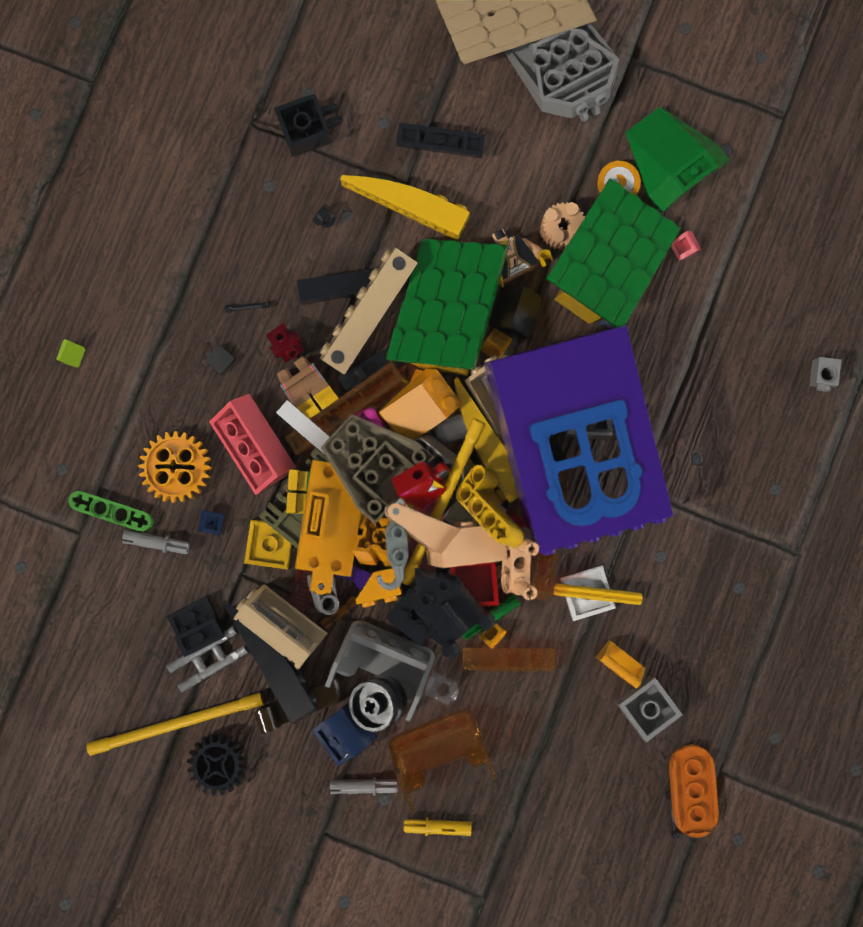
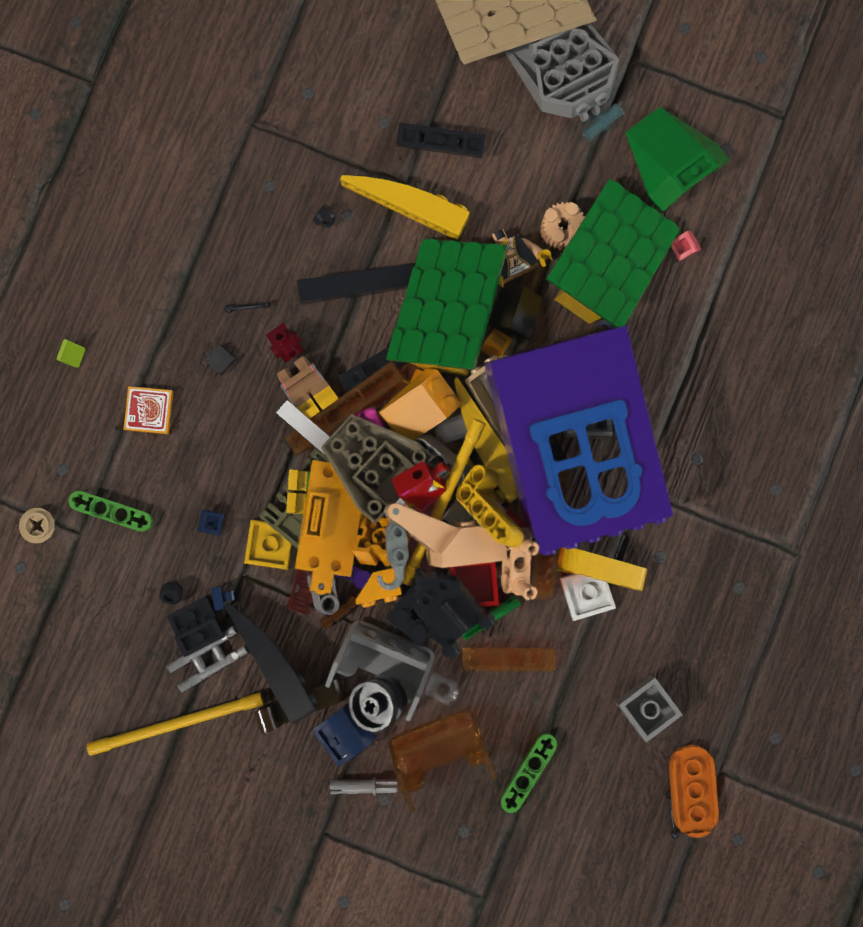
light grey axle [122,530,190,554] -> none
light orange gear [138,431,212,503] -> none
black gear [187,733,249,796] -> none
coral slope [209,394,296,495] -> none
tan door [234,584,327,669] -> none
black hinge [274,94,343,157] -> none
tan piece [320,248,417,375] -> none
yellow axle [403,817,471,836] -> none
light orange slope [479,623,507,649] -> none
yellow axle [553,583,643,605] -> none
light orange tile [596,640,646,689] -> none
light orange tile [597,161,641,195] -> none
light grey brick [809,357,841,392] -> none
none -> tan gear [19,508,56,543]
none -> tile [123,386,174,435]
none -> black tile [159,582,183,605]
none -> dark blue tile [211,586,235,610]
none -> bright green beam [501,733,557,813]
none -> yellow beam [554,547,647,591]
none -> clear light blue pin [582,104,624,142]

